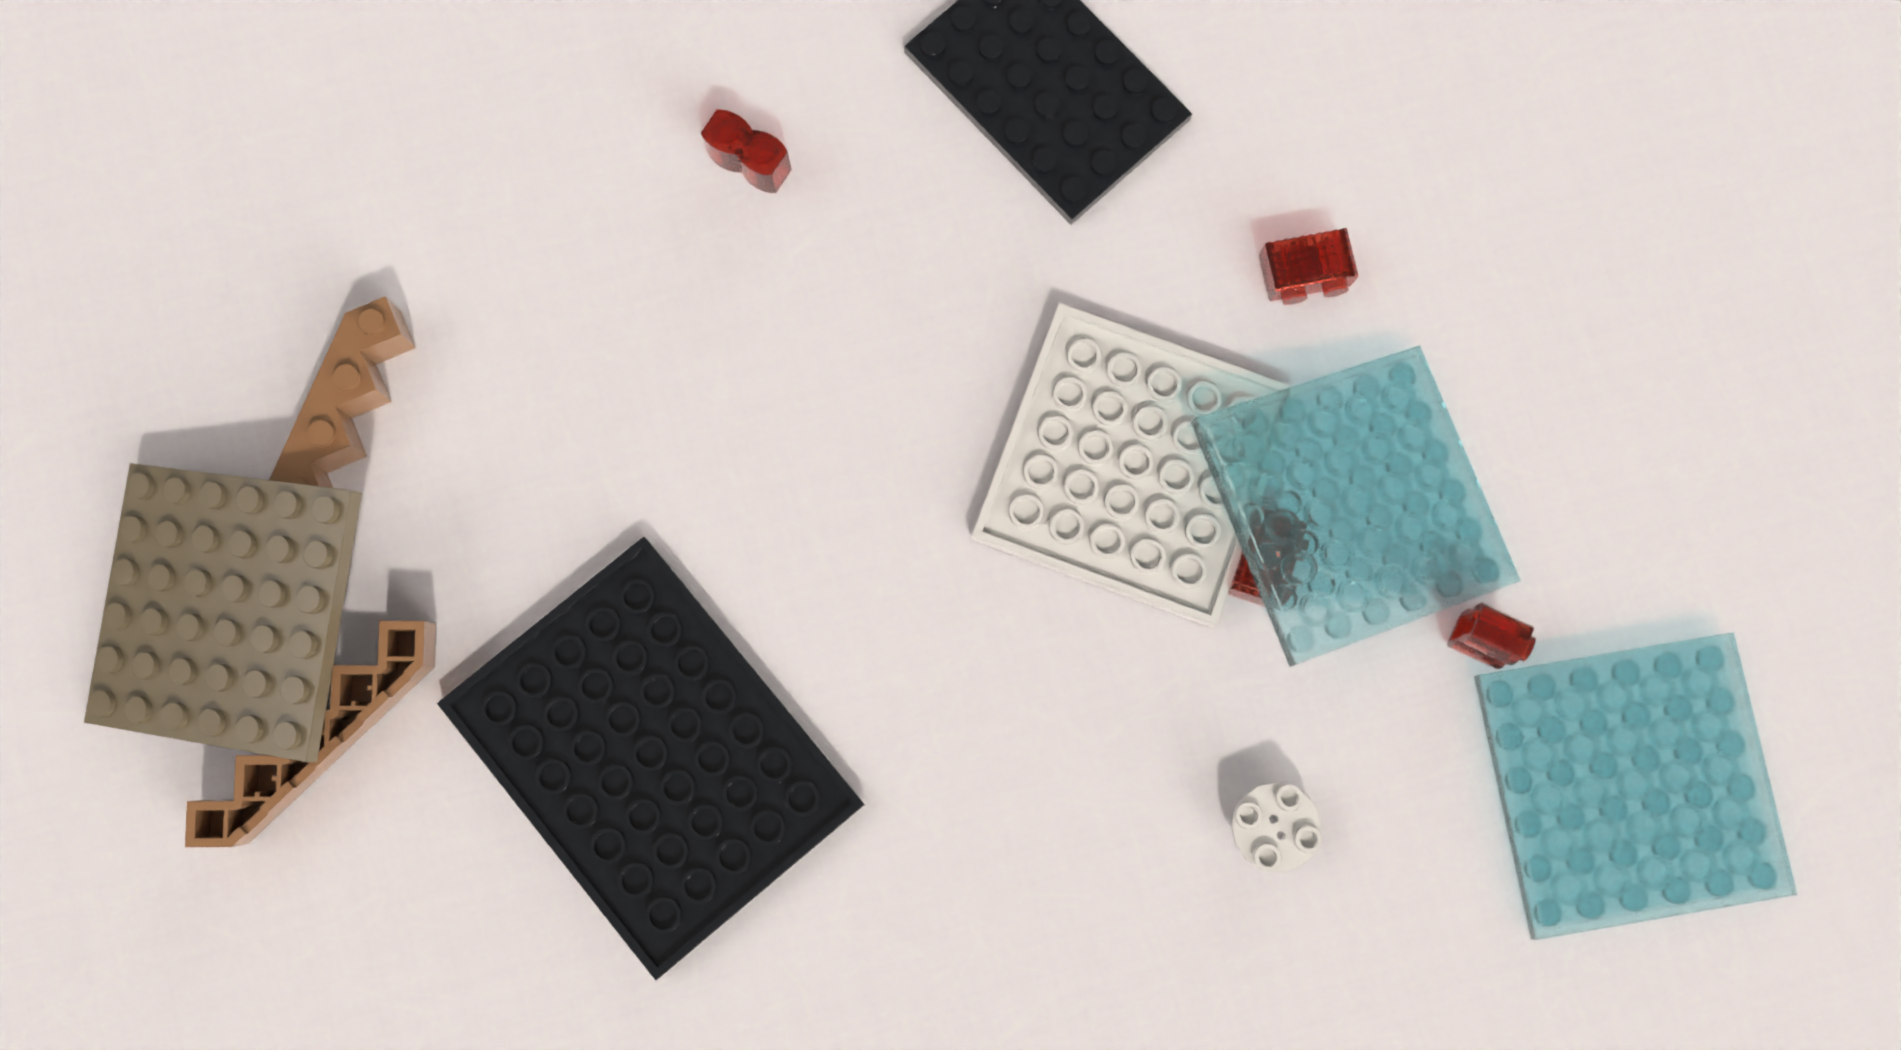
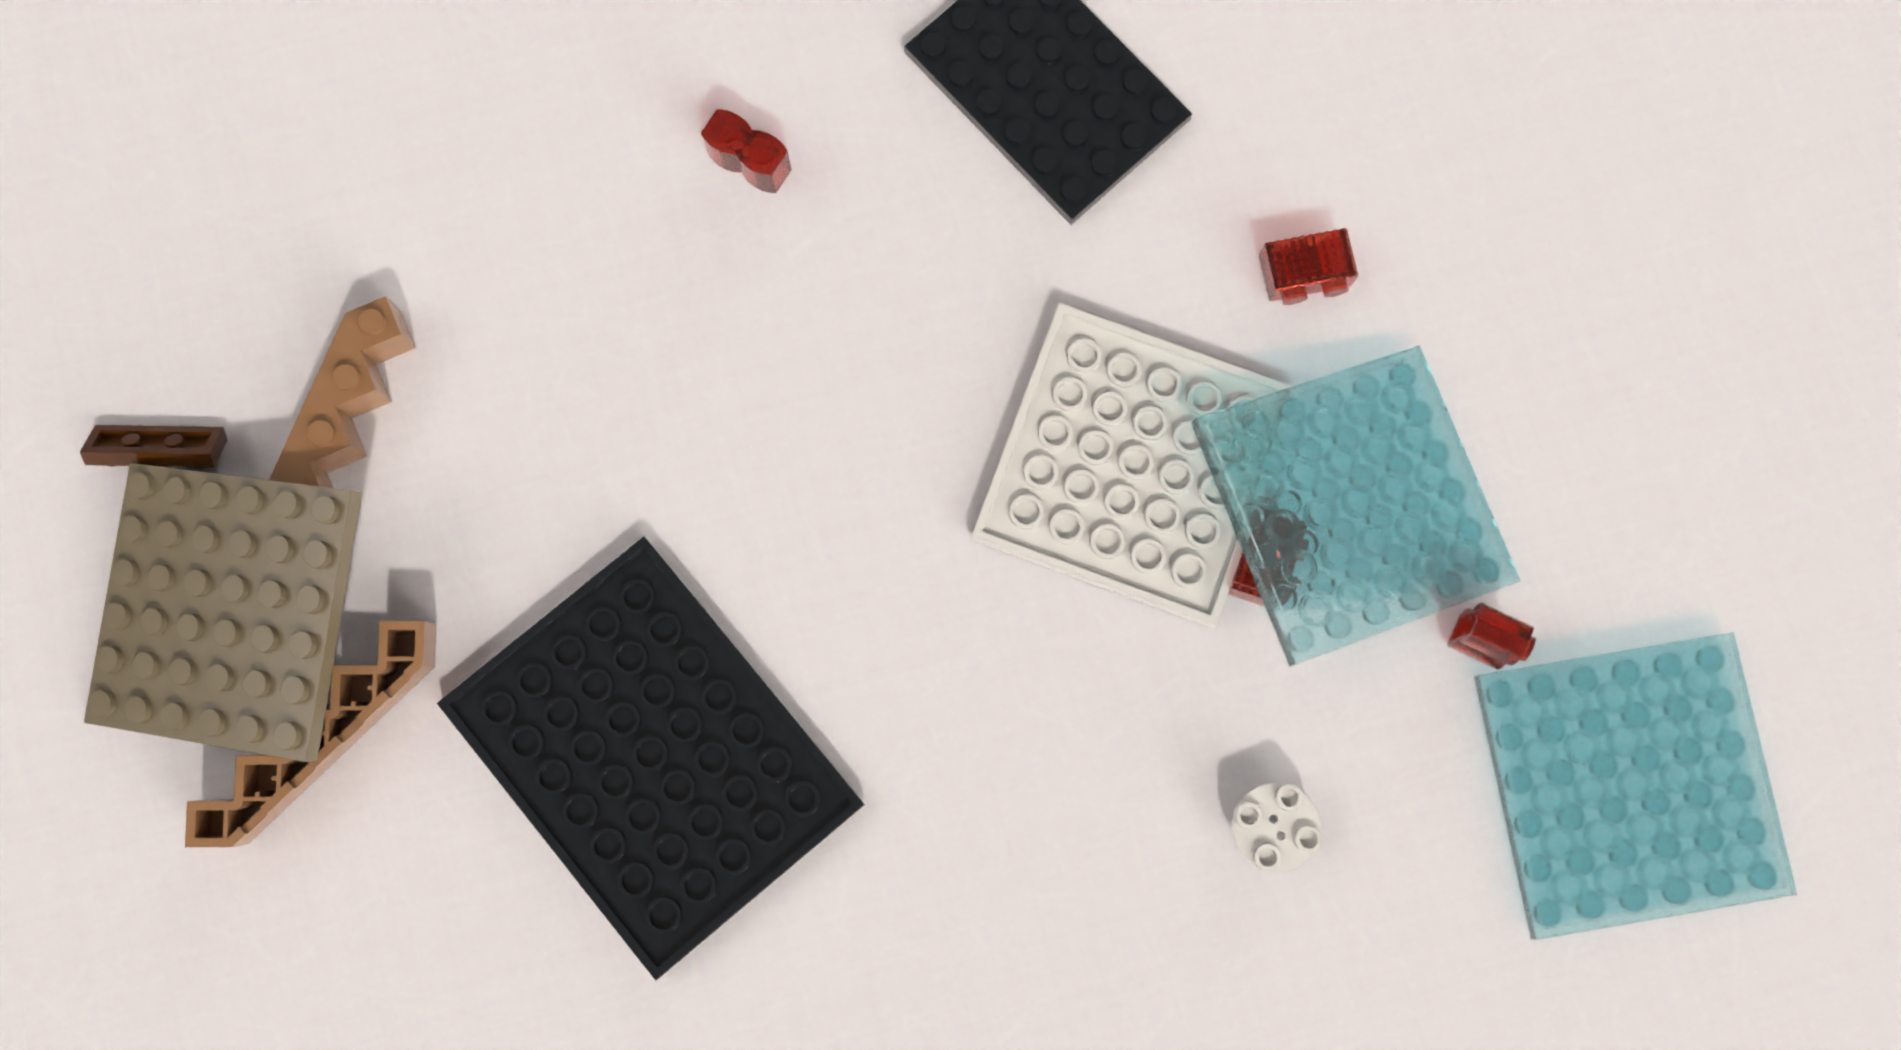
none -> reddish brown plate [80,425,228,468]

